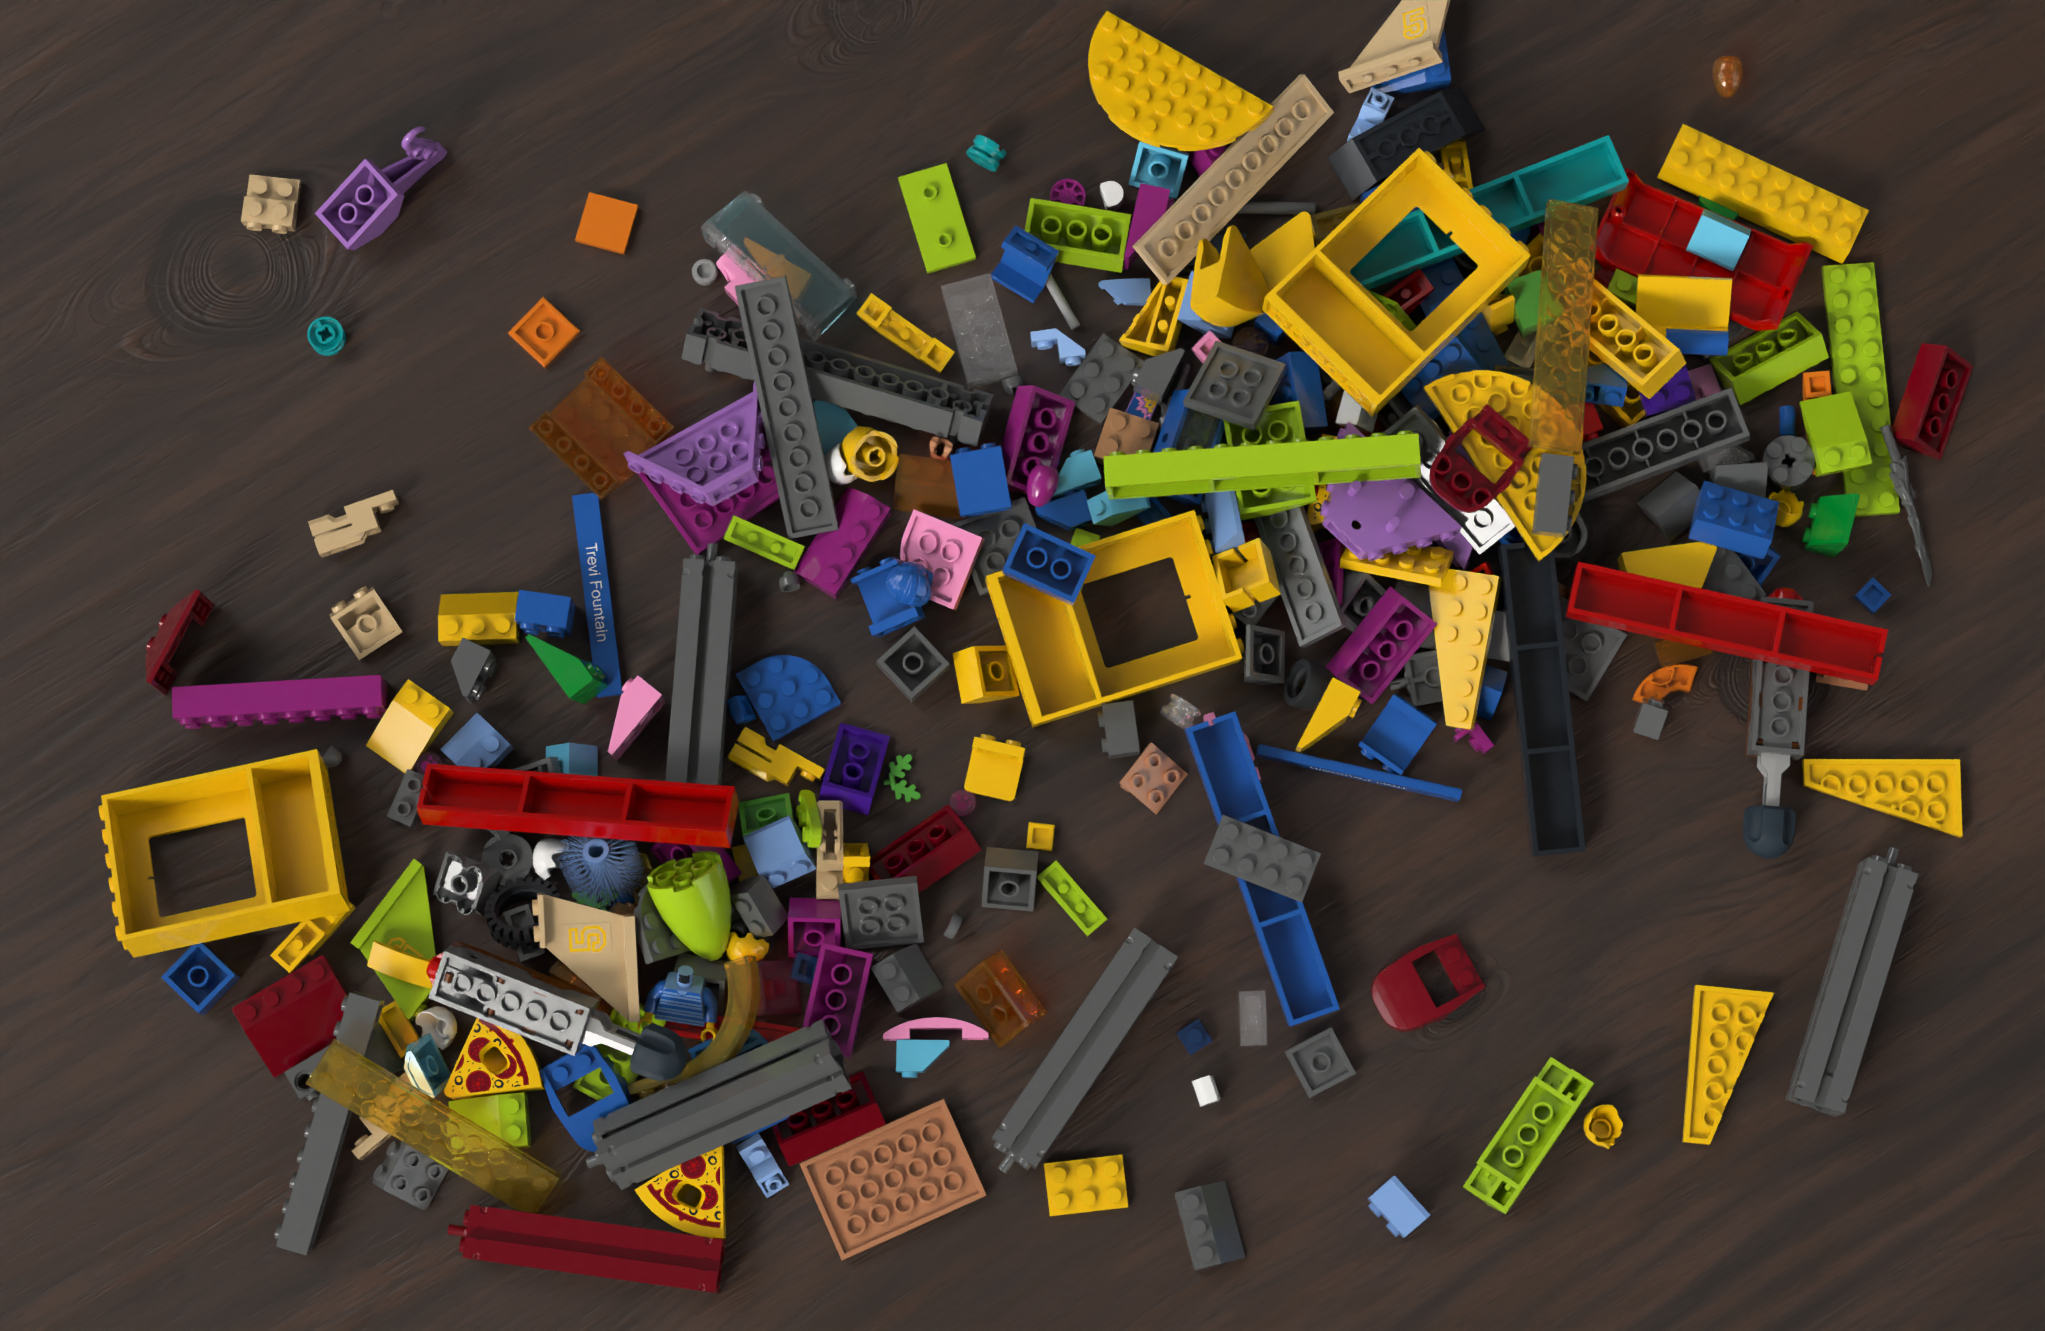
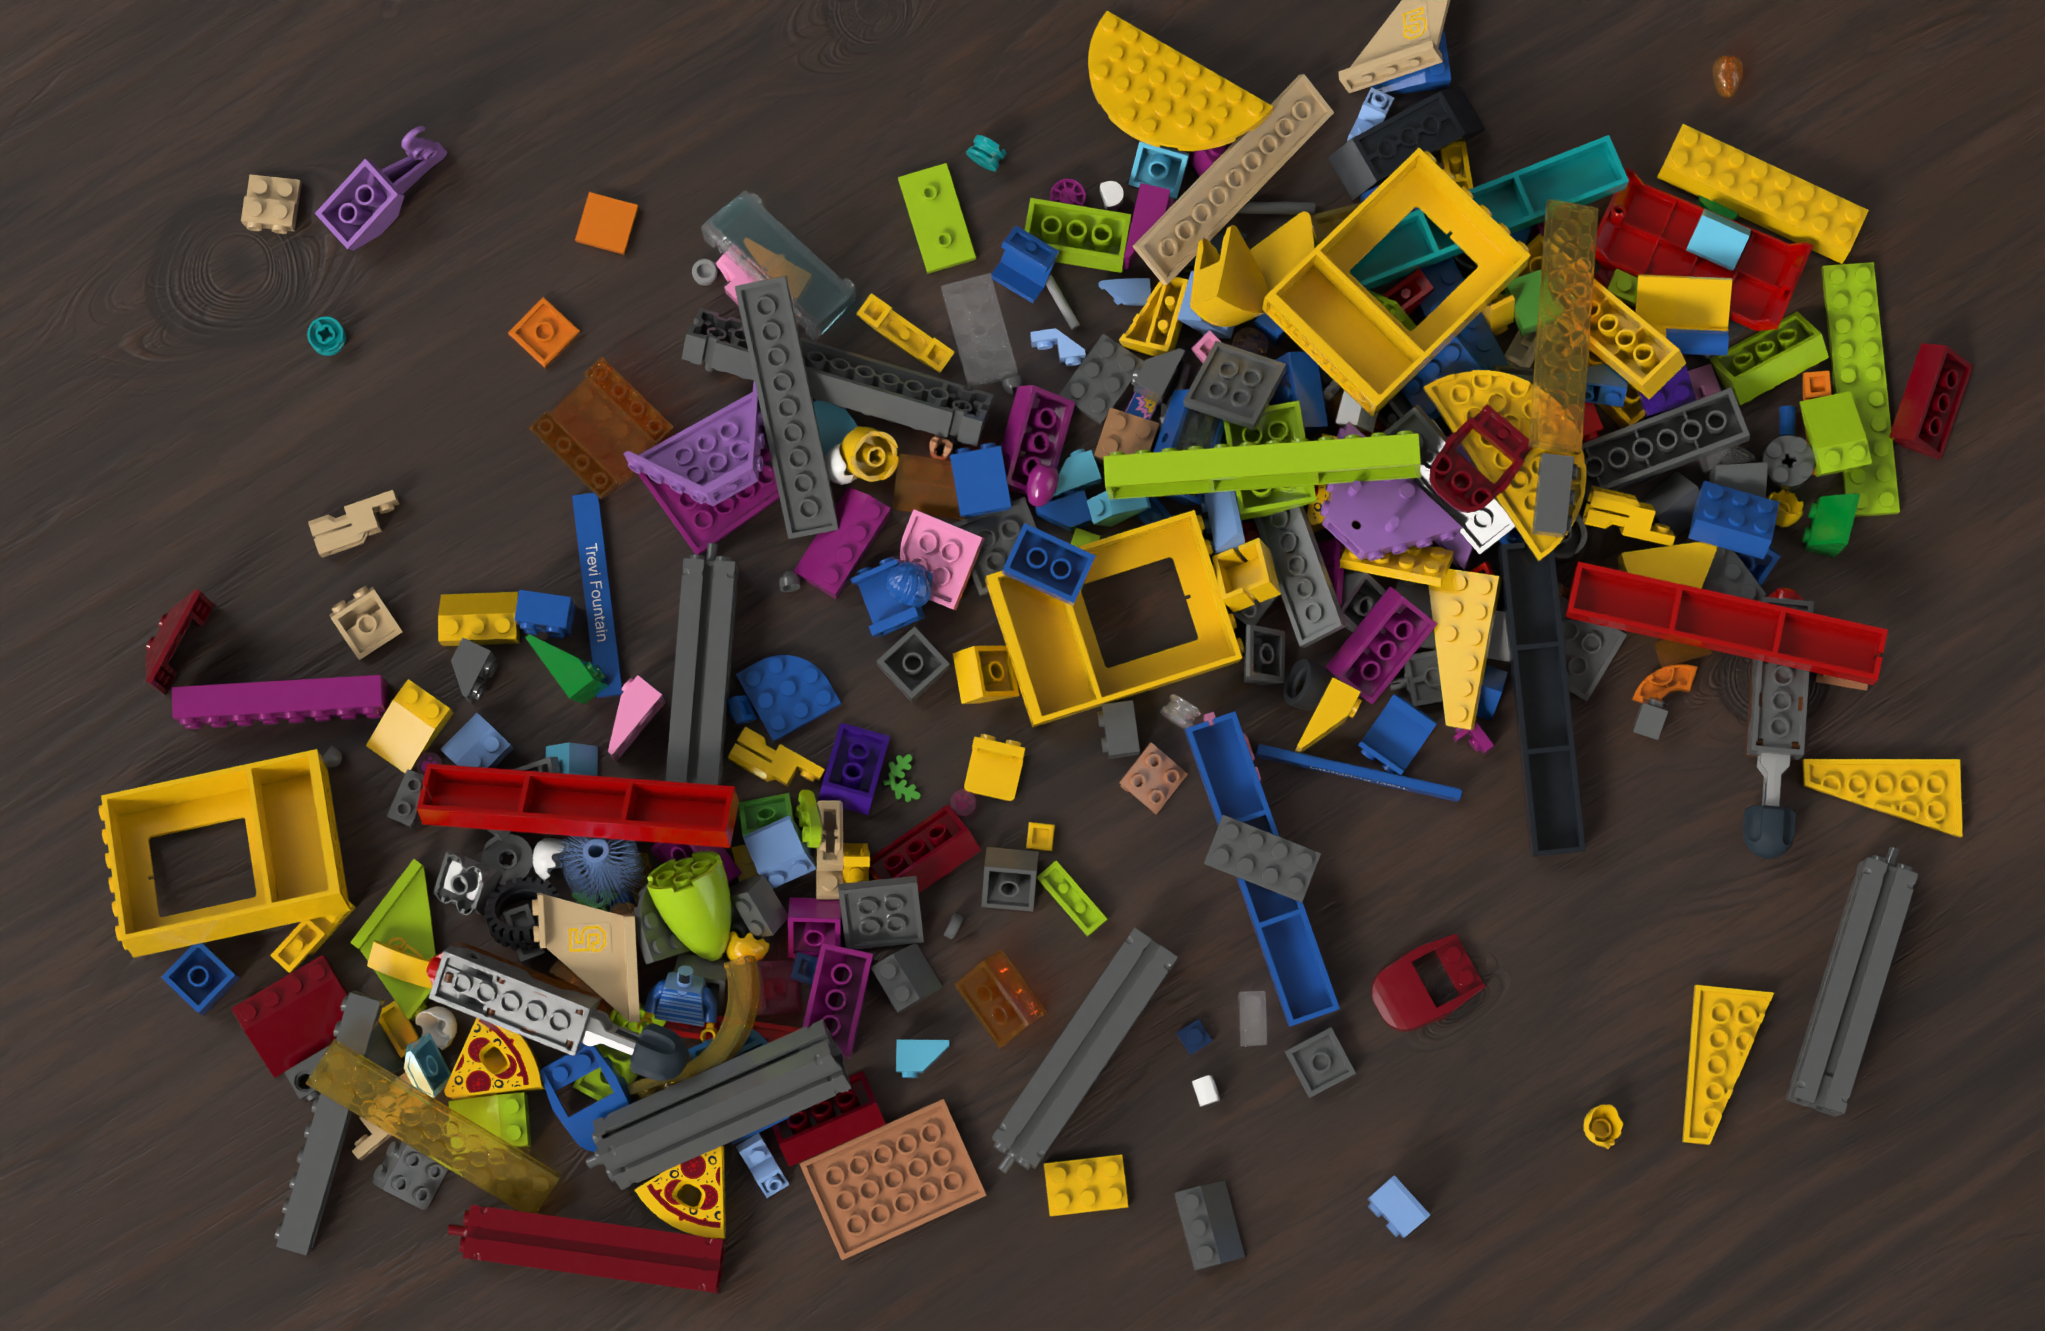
lime plate [723,515,805,570] -> none
bright pink slope [883,1017,989,1041] -> none
lime slope [1463,1057,1594,1214] -> none
blue plate [1854,577,1891,615] -> none
dark grey sword [1880,424,1933,587] -> none
none -> yellow plate [1583,486,1675,546]

